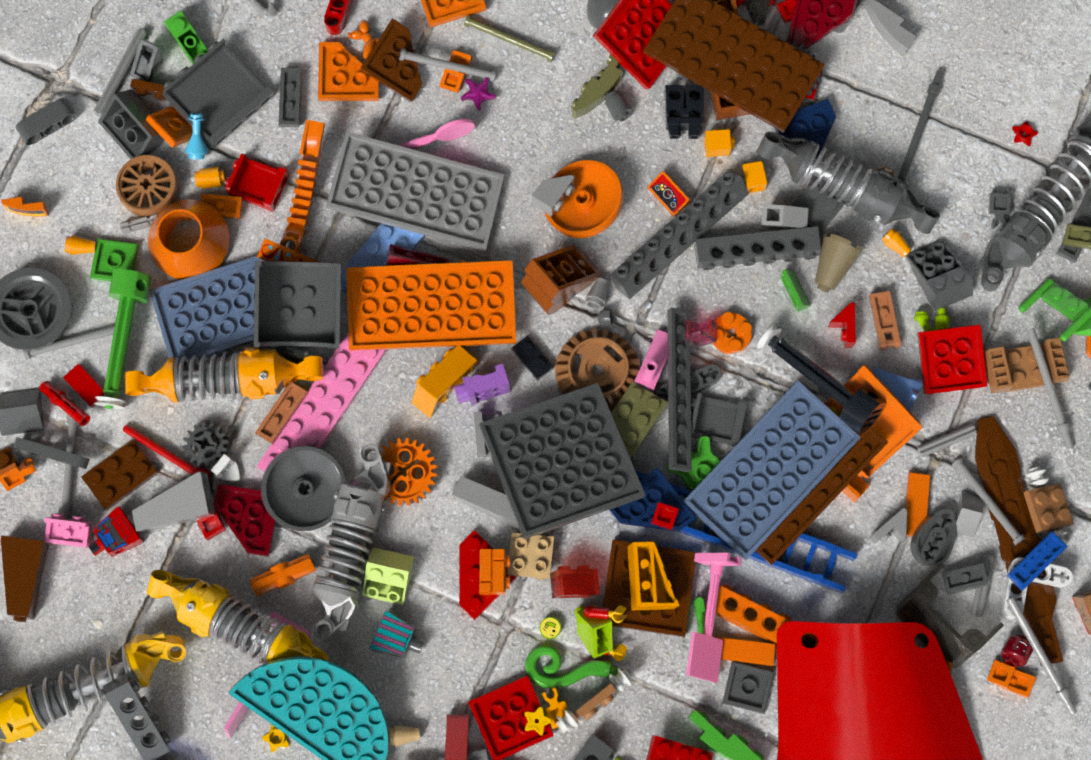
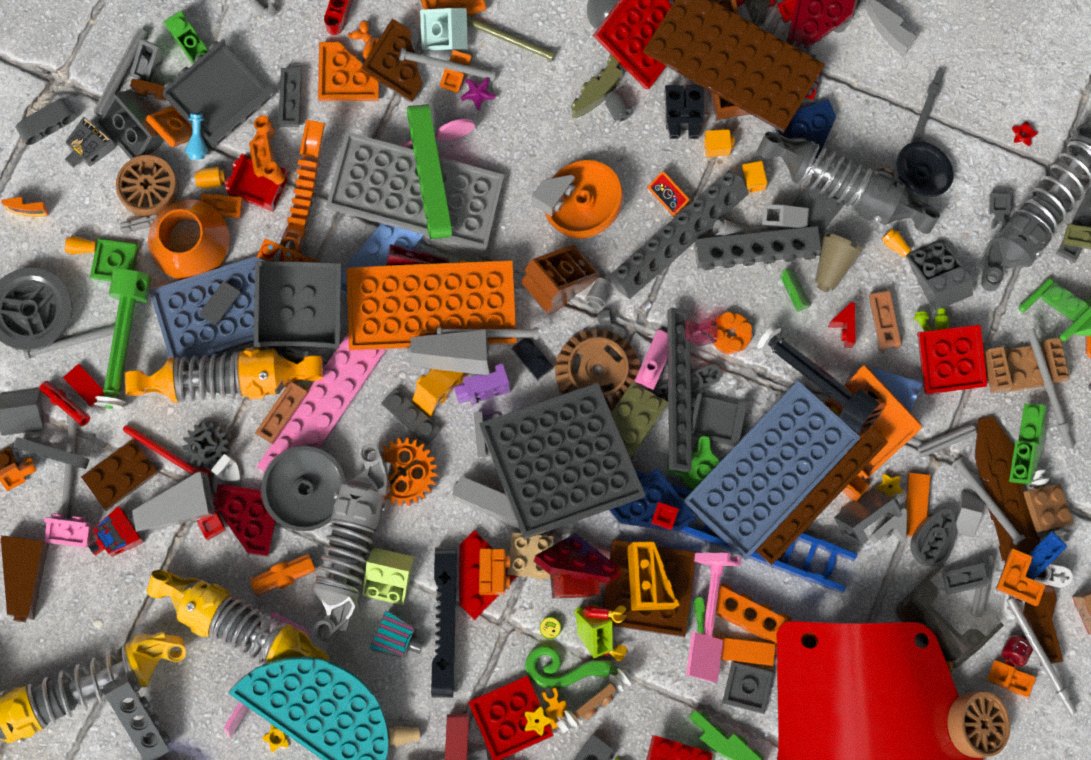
none -> dark grey torso [64,117,116,168]
none -> dark grey tile [199,281,241,326]
none -> orange plate [249,115,285,184]
none -> dark grey plate [381,388,441,446]
none -> bright green beam [407,104,452,240]
none -> light grey slope [407,330,489,375]
none -> light aqua slope [420,8,468,50]
none -> black gear [431,547,457,698]
none -> light grey bar [437,327,538,340]
none -> dark red plate [533,533,623,584]
none -> light grey cone [713,219,745,237]
none -> dark grey panel [834,489,902,545]
none -> yellow plate [876,474,903,498]
none -> black dish [896,141,954,197]
none -> medium nougat piece [948,691,1010,758]
none -> orange plate [996,548,1046,606]
none -> bright green slope [1009,403,1047,484]

